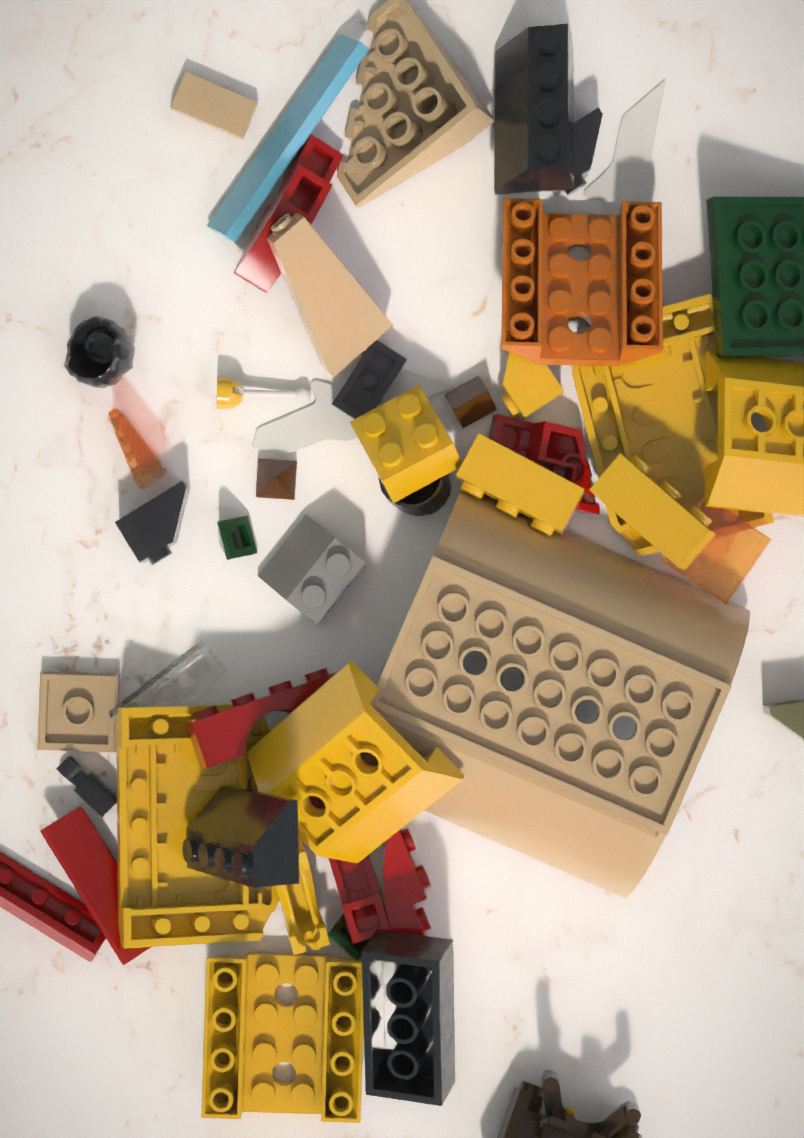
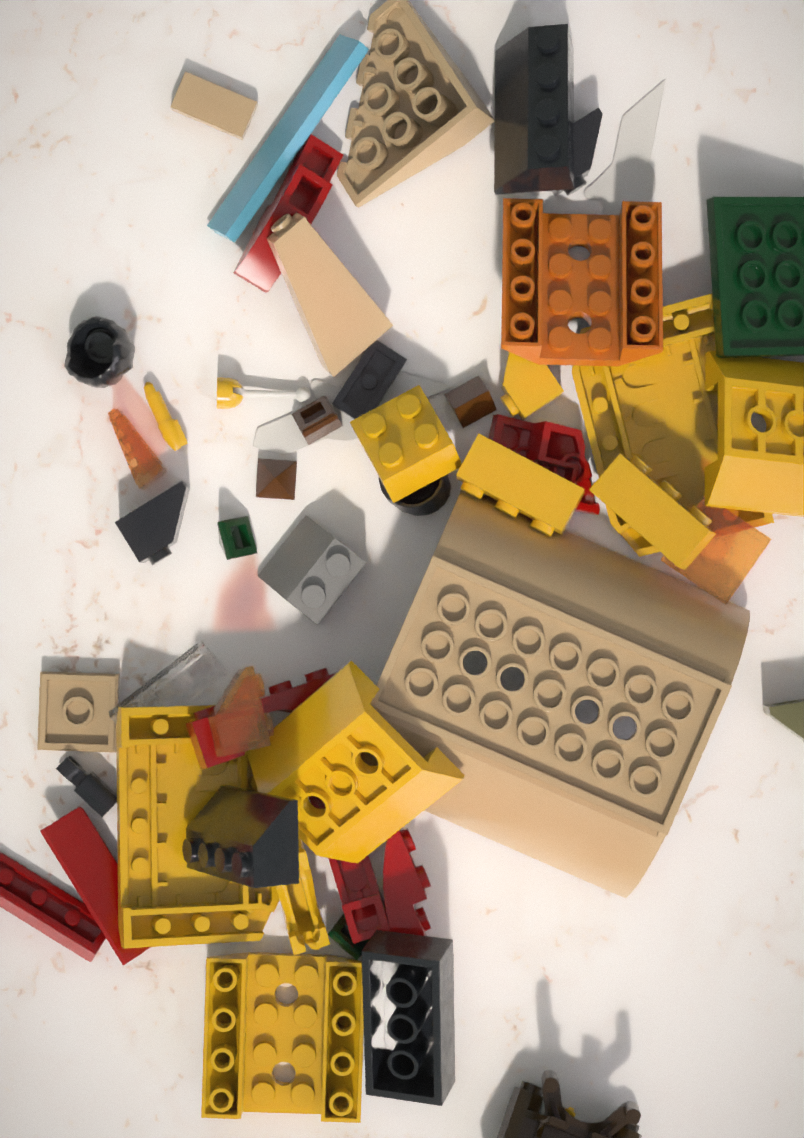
none -> yellow piece [143,382,188,451]
none -> clear orange slope [208,666,274,757]
none -> reddish brown slope [292,395,343,445]

